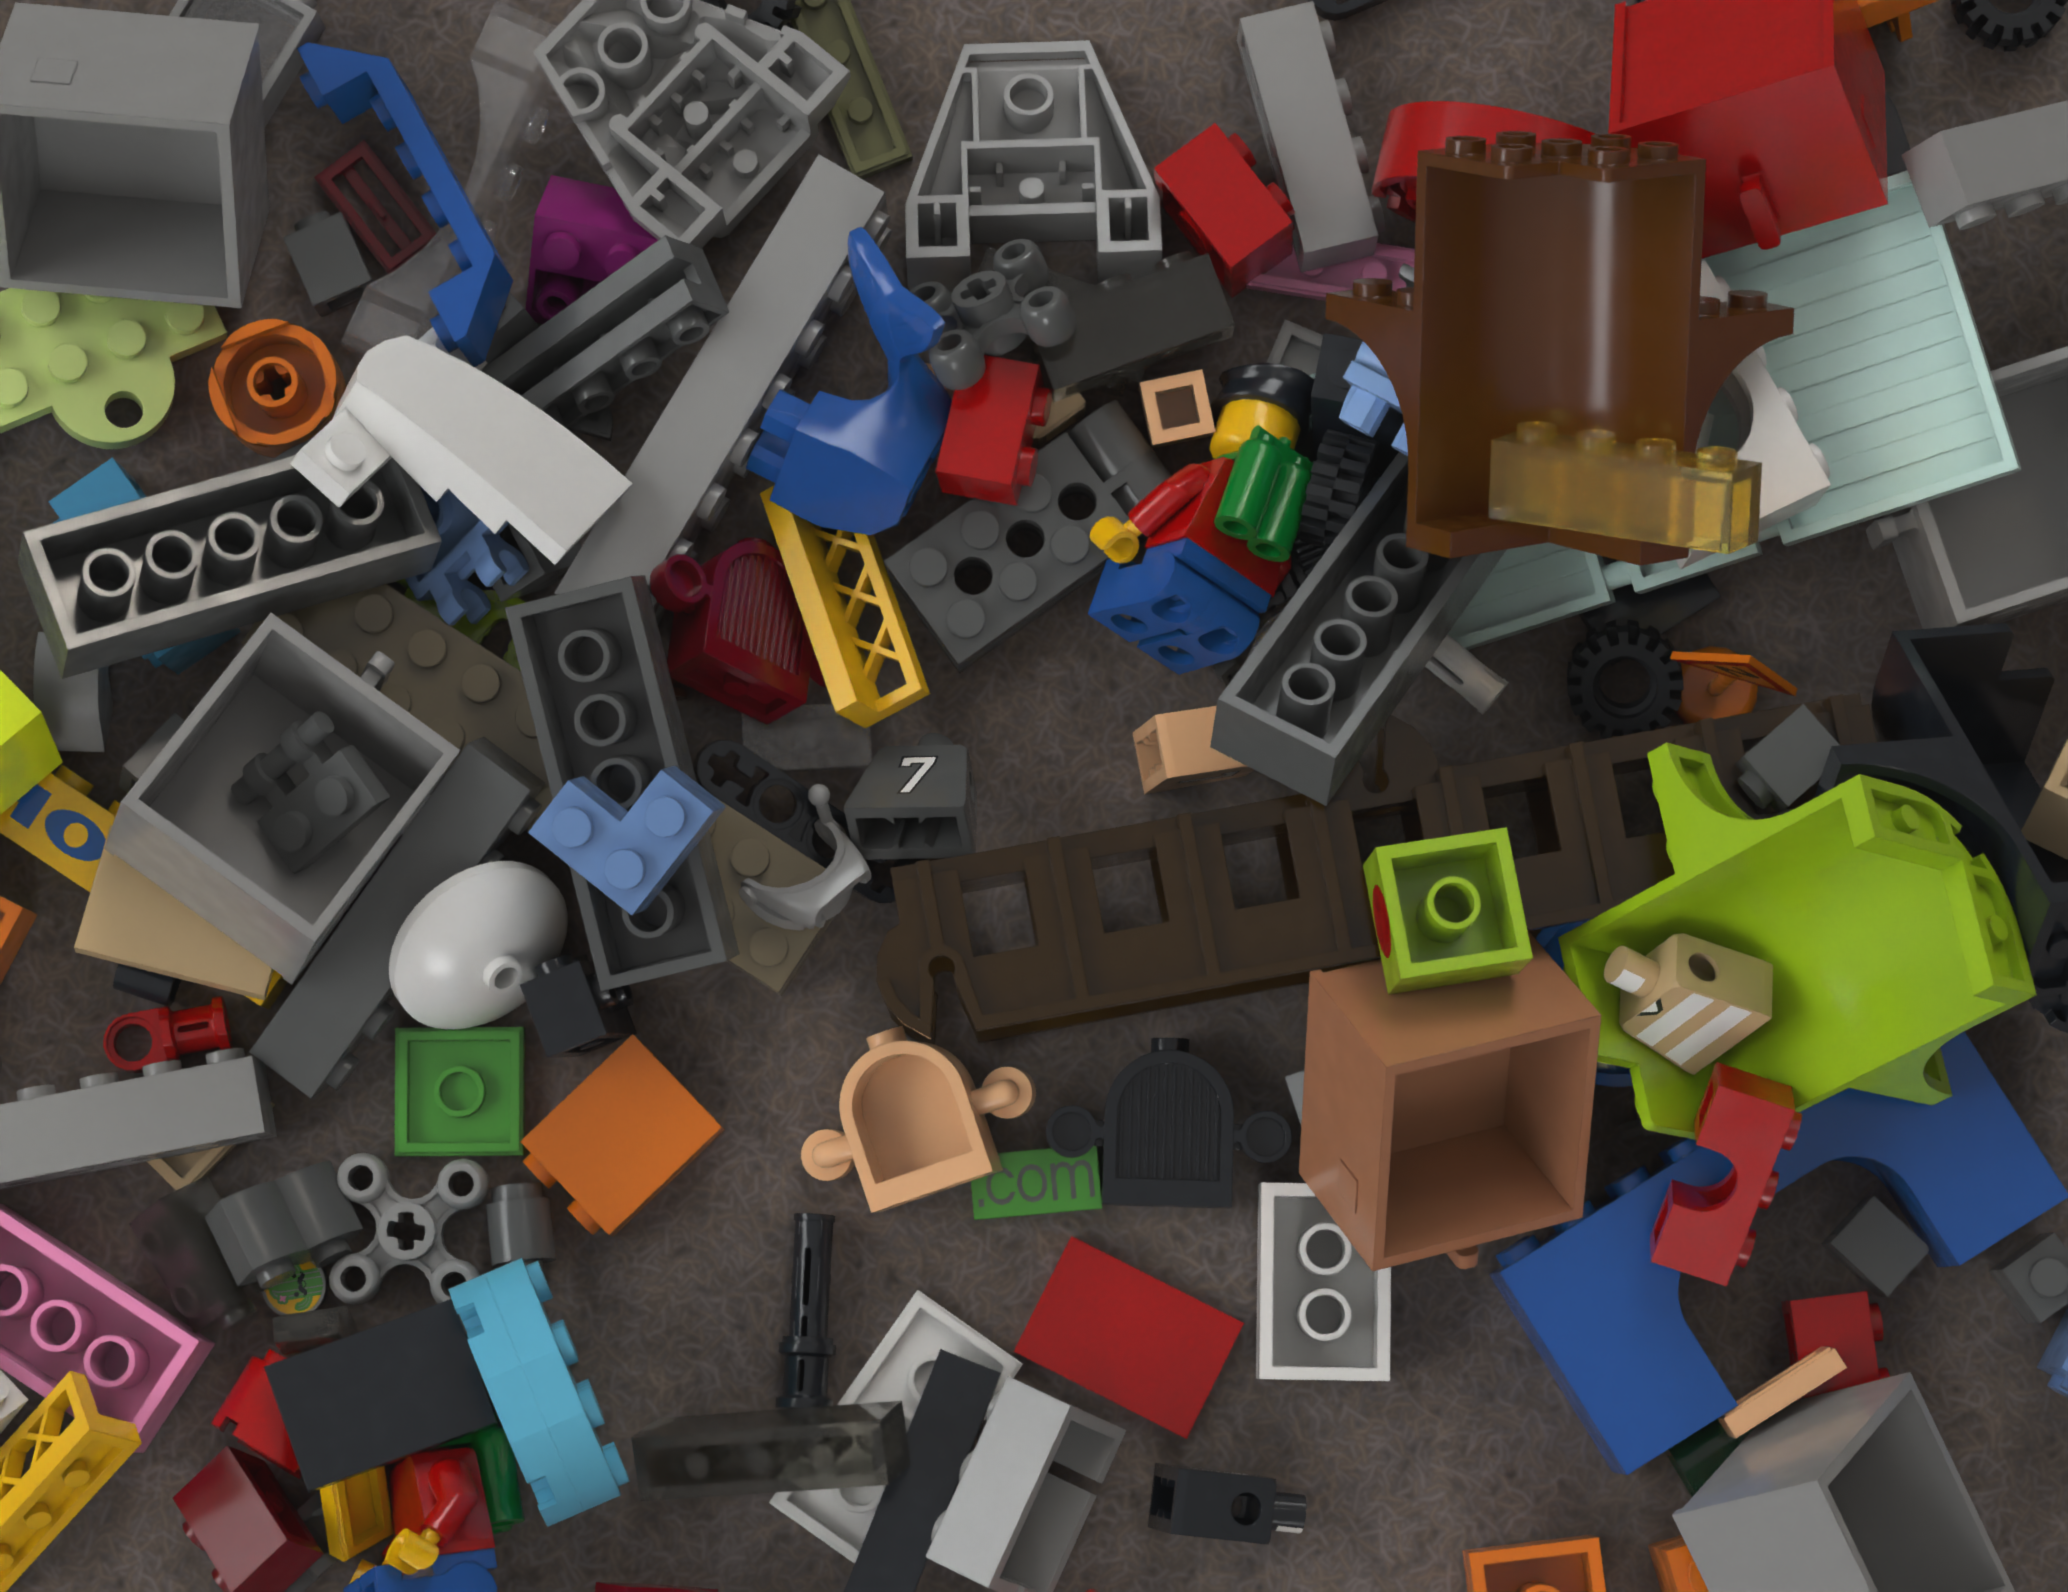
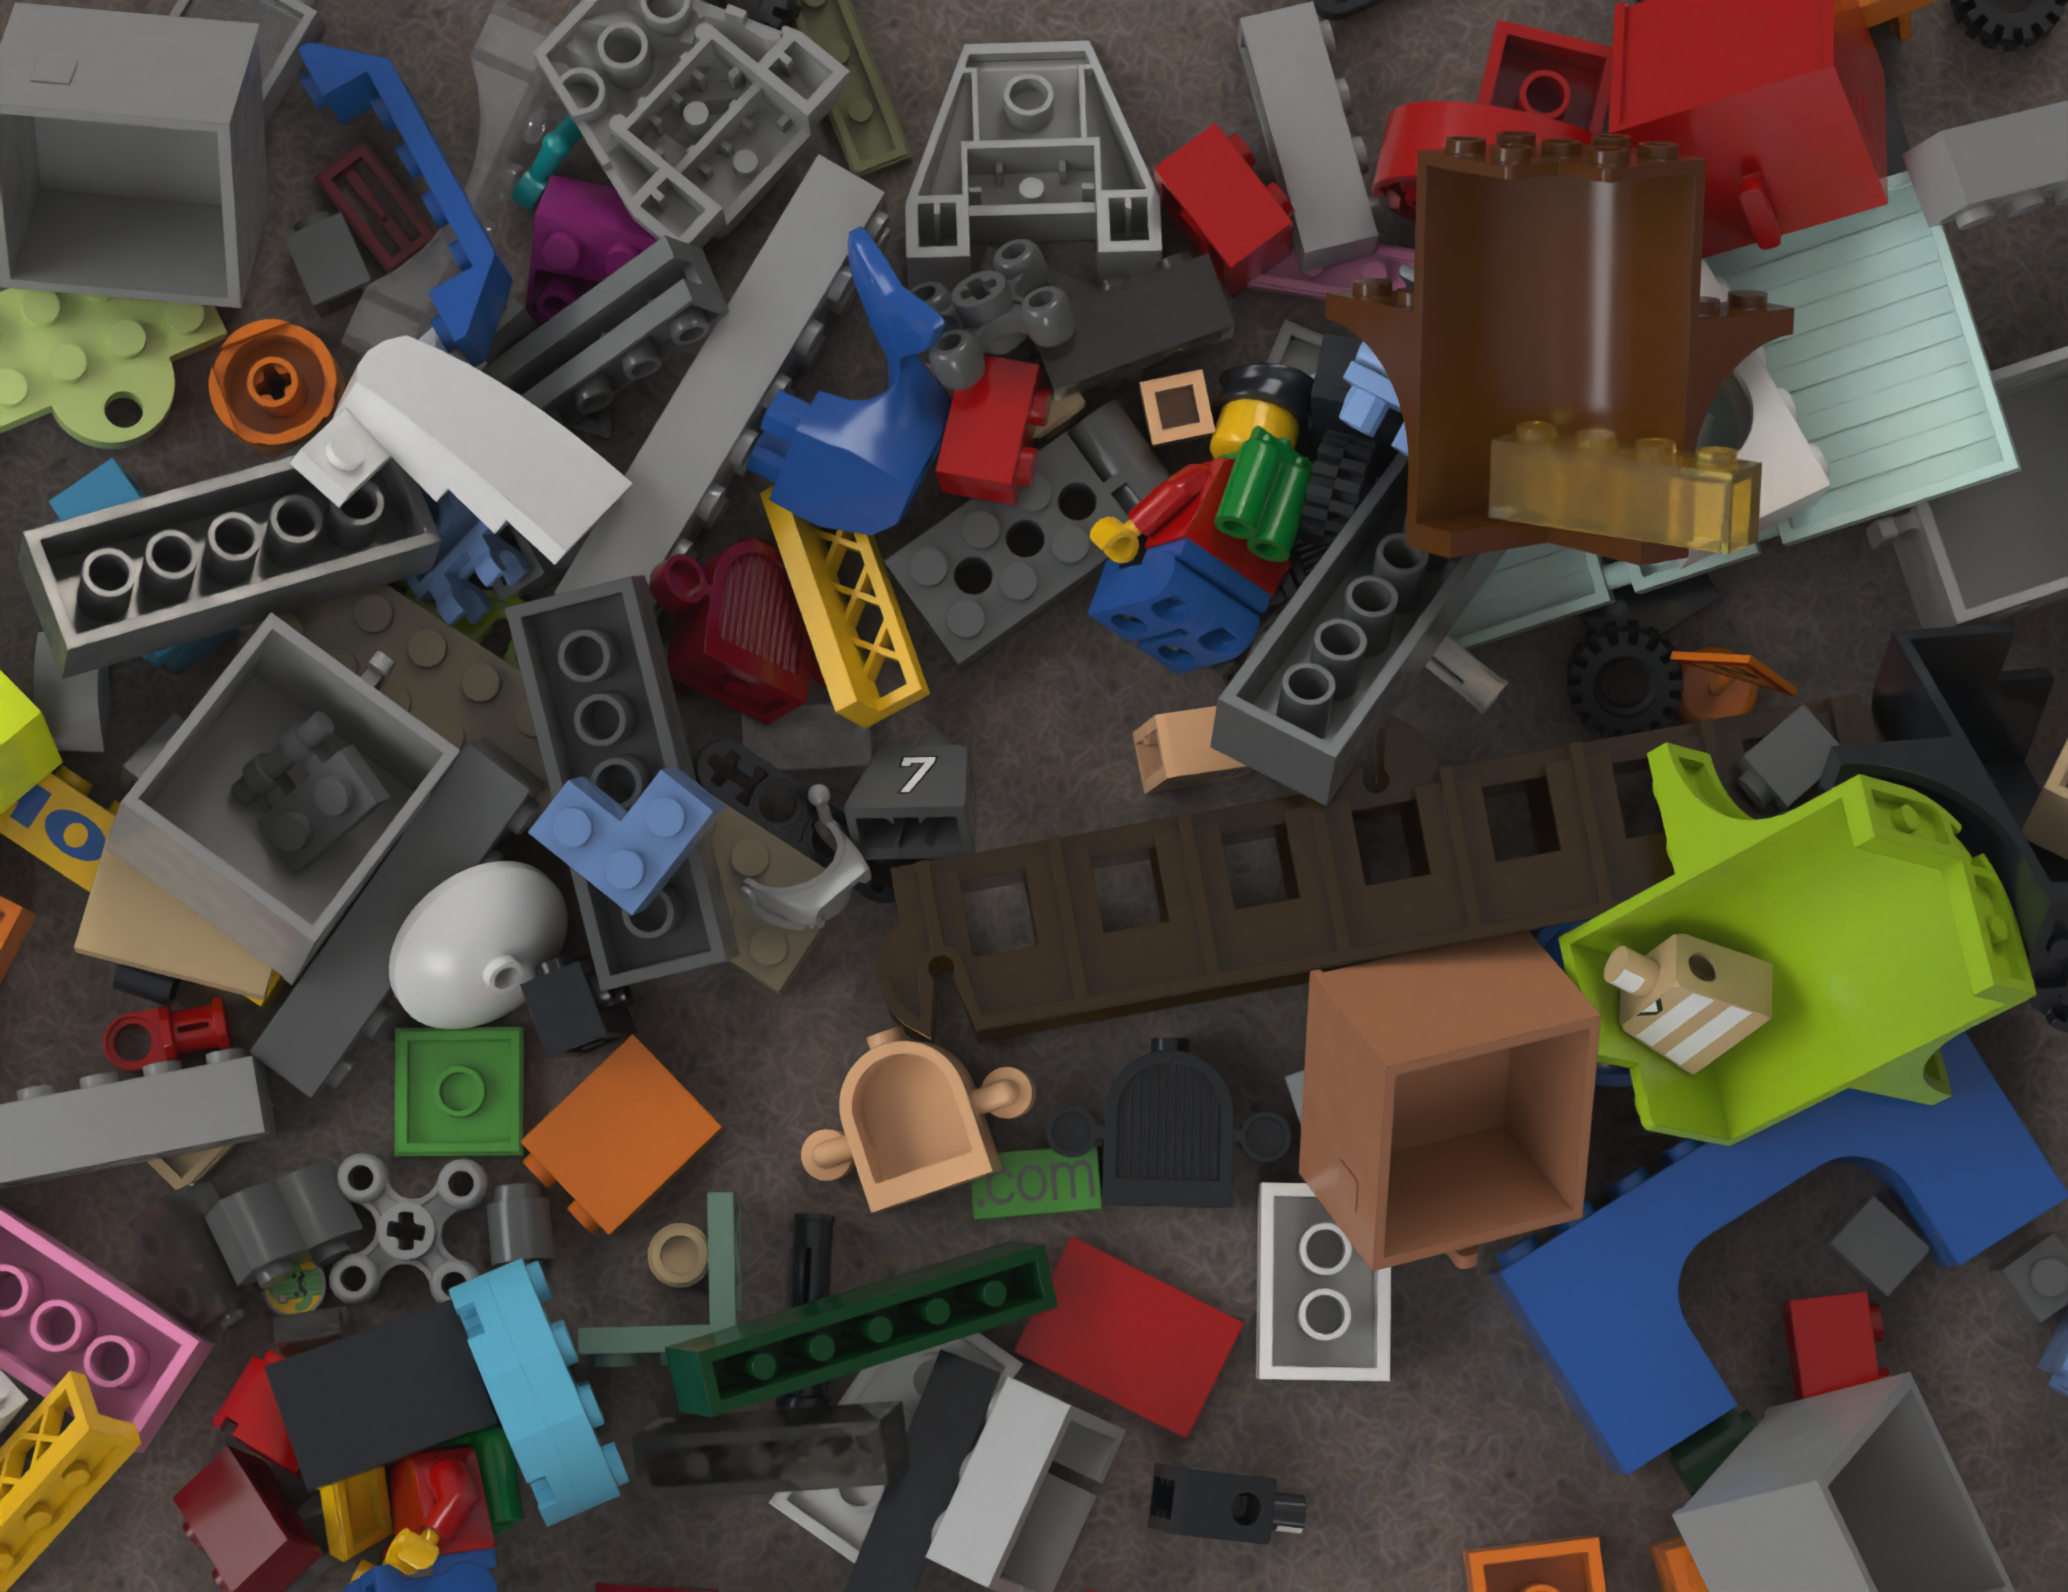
lime brick [1363,827,1533,995] -> none
red arch [1650,1062,1802,1287] -> none
light nougat tile [1717,1346,1847,1438] -> none
none -> teal arm [511,113,583,213]
none -> sand green bracket [578,1192,743,1367]
none -> tan tile [648,1223,709,1288]
none -> dark green brick [665,1241,1058,1417]
none -> red brick [1476,19,1613,134]

